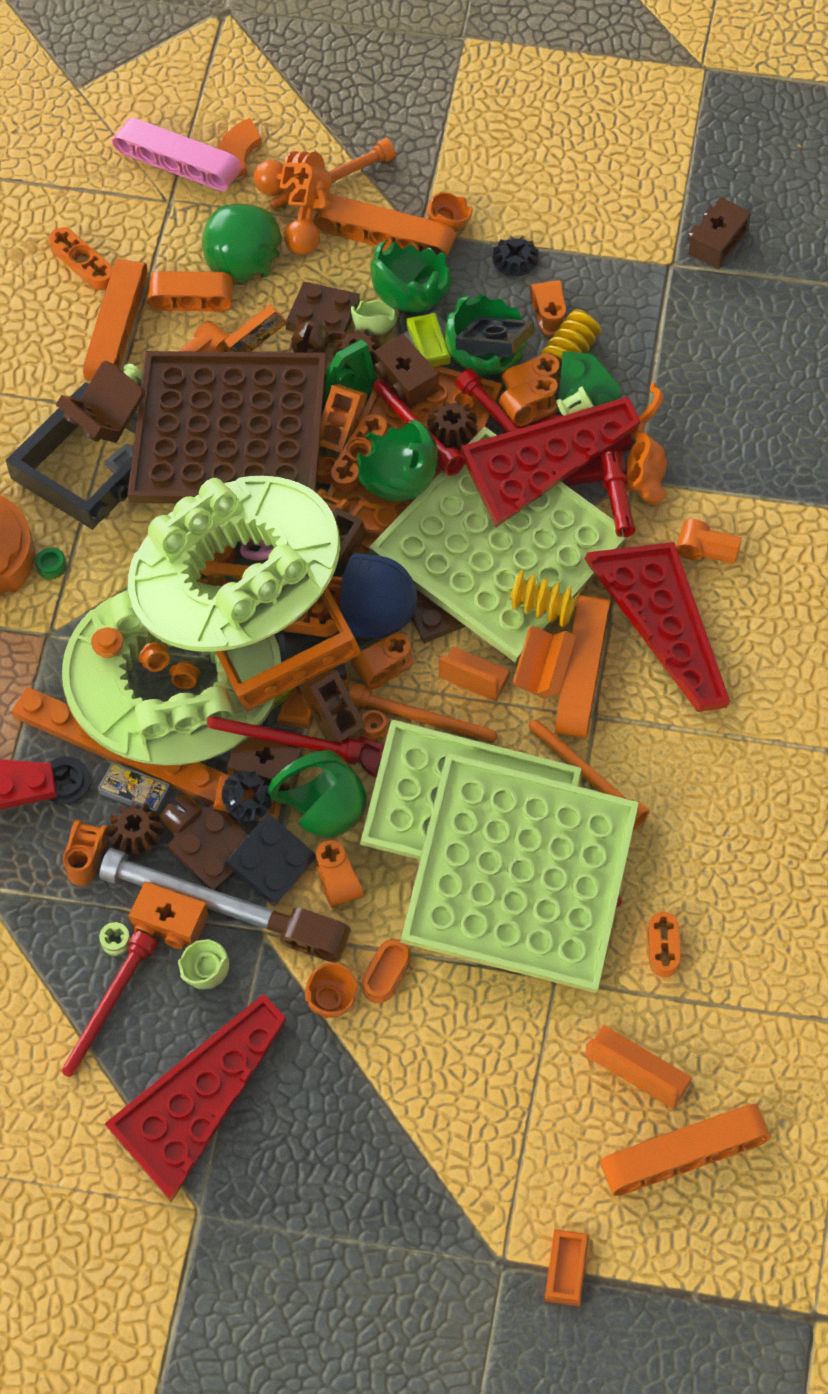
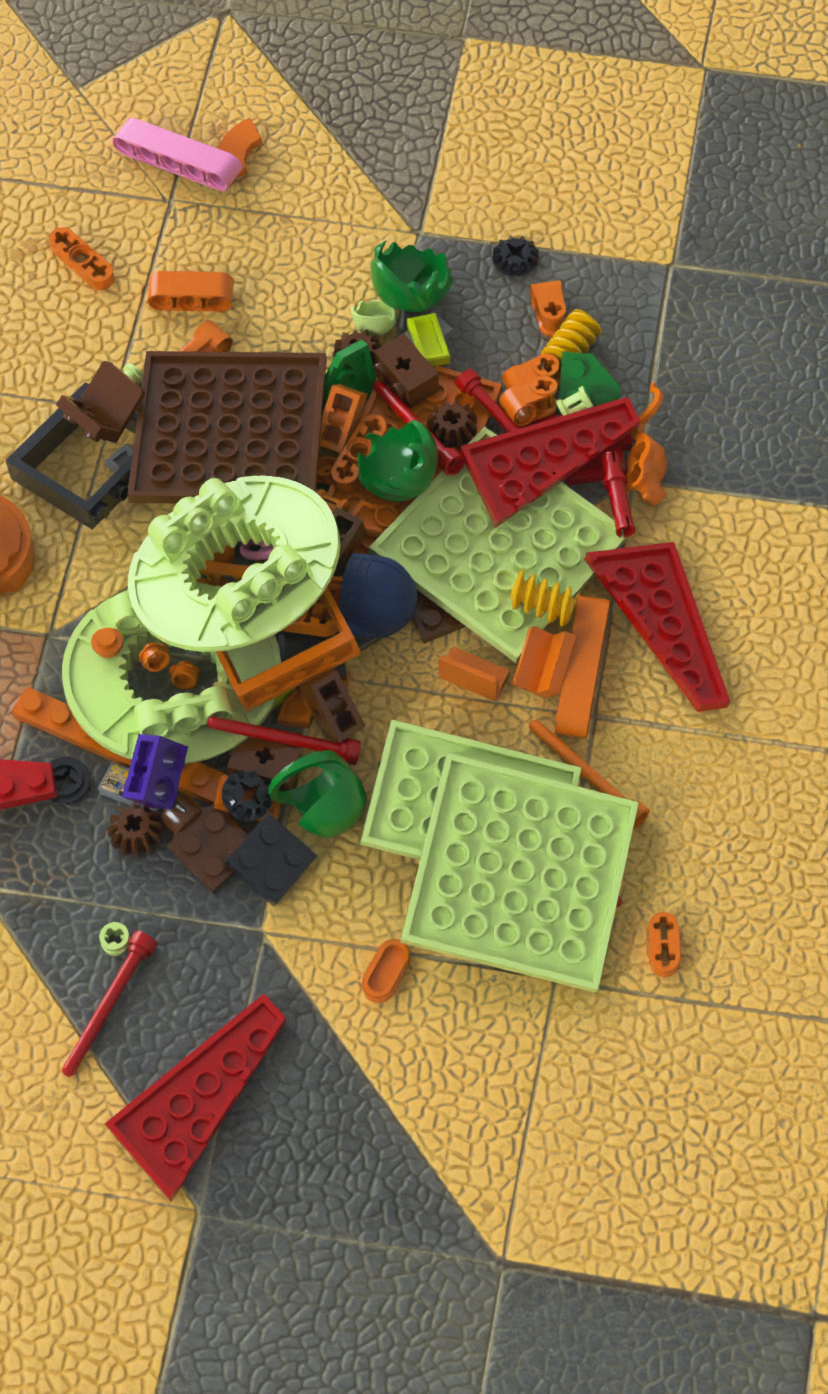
green tile [35,547,67,579] -> none
orange piece [63,819,109,886] -> none
orange beam [83,259,148,380] -> none
piece [99,848,351,963] -> none
orange brick [128,881,209,949] -> none
yellowish green hair [178,939,229,990] -> none
green piece [202,203,282,282] -> none
tile [224,304,287,352] -> none
orange piece [253,151,332,256] -> none
orange piece [270,137,397,209] -> none
reddish brown plate [286,282,360,353] -> none
orange hair [305,963,358,1018] -> none
orange beam [313,194,456,259] -> none
orange piece [316,840,363,908] -> none
orange piece [349,683,497,742] -> none
orange piece [351,633,413,690] -> none
orange plate [359,710,389,741] -> none
red tile [359,736,385,778] -> none
orange hair [427,192,473,232] -> none
green piece [445,294,528,376] -> none
black plate [455,316,535,357] -> none
orange tile [545,1229,589,1307] -> none
orange panel [586,1025,692,1109] -> none
orange beam [599,1104,771,1196] -> none
orange piece [676,519,742,565] -> none
reddish brown brick [688,197,751,270] -> none
none -> dark purple brick [122,734,188,810]

